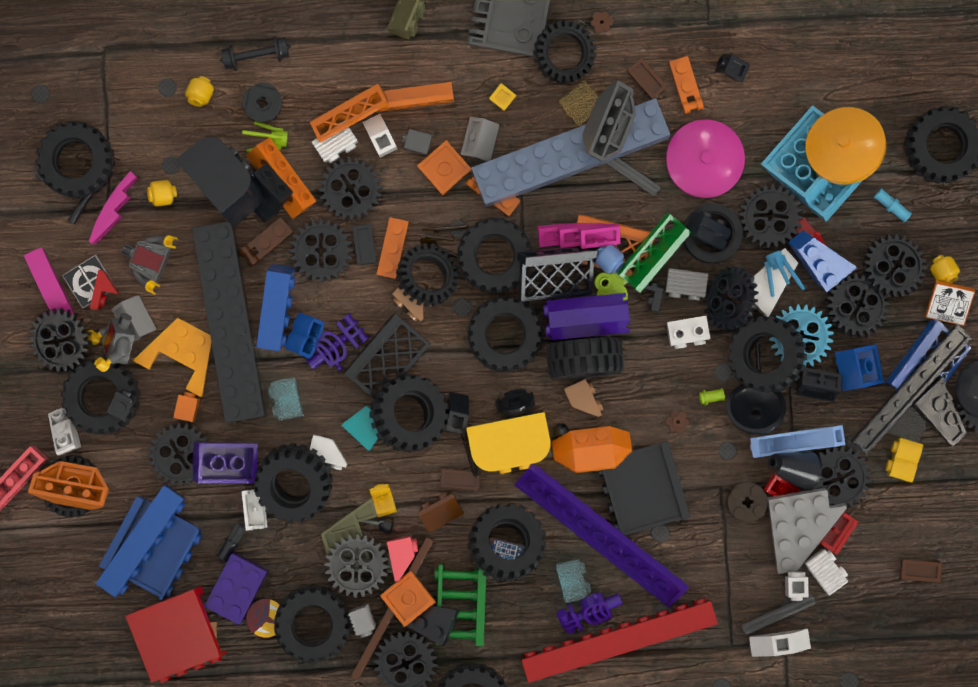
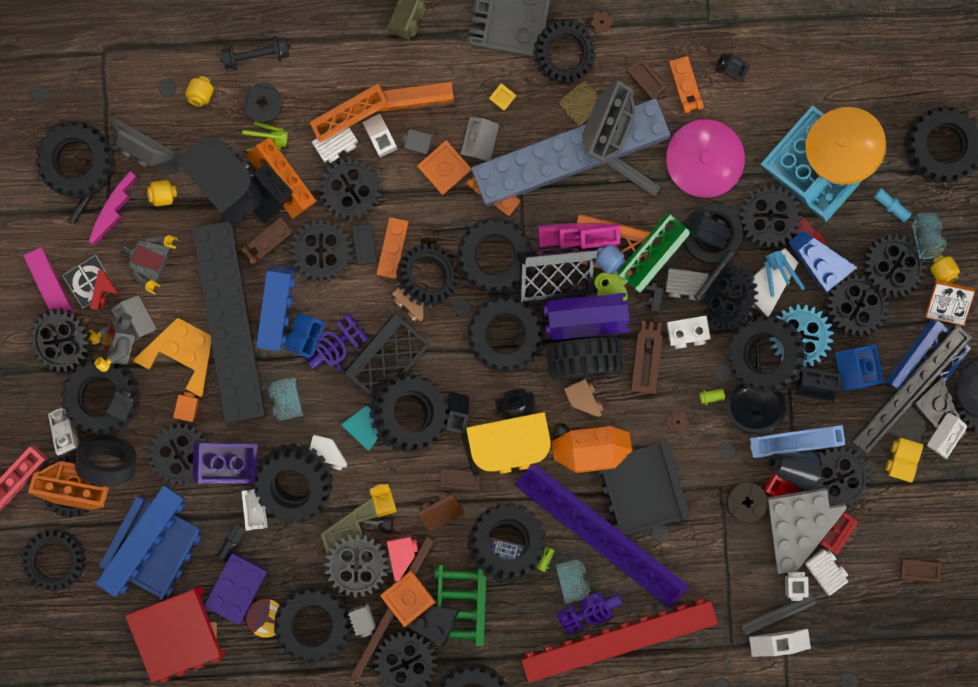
none -> black tyre [21,529,86,592]
none -> black tyre [75,436,137,486]
none -> dark grey wedge [109,116,180,168]
none -> lime pin [535,547,555,572]
none -> reddish brown hinge [630,319,663,394]
none -> black bar [694,250,735,302]
none -> clear light blue brick [912,212,946,259]
none -> white slope [927,413,967,459]

